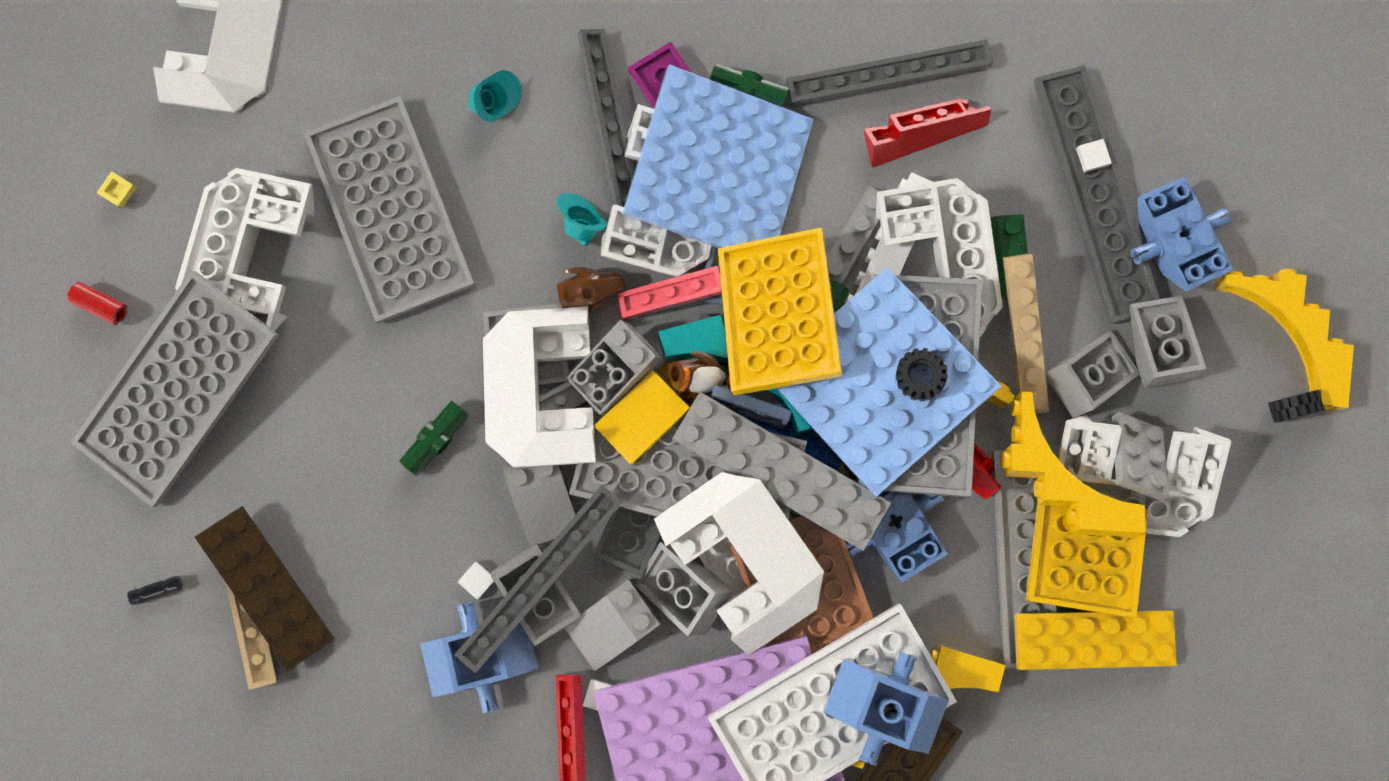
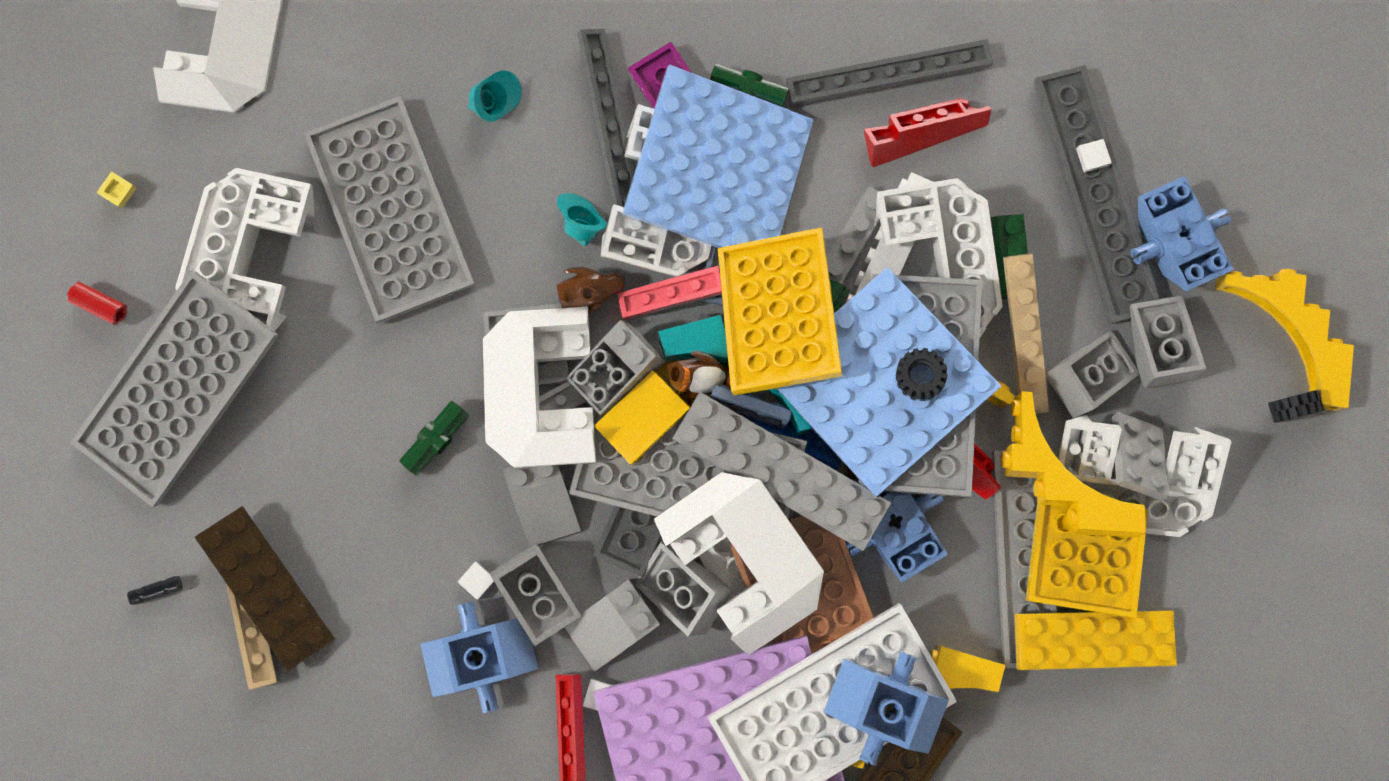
dark grey plate [454,485,623,673] -> none

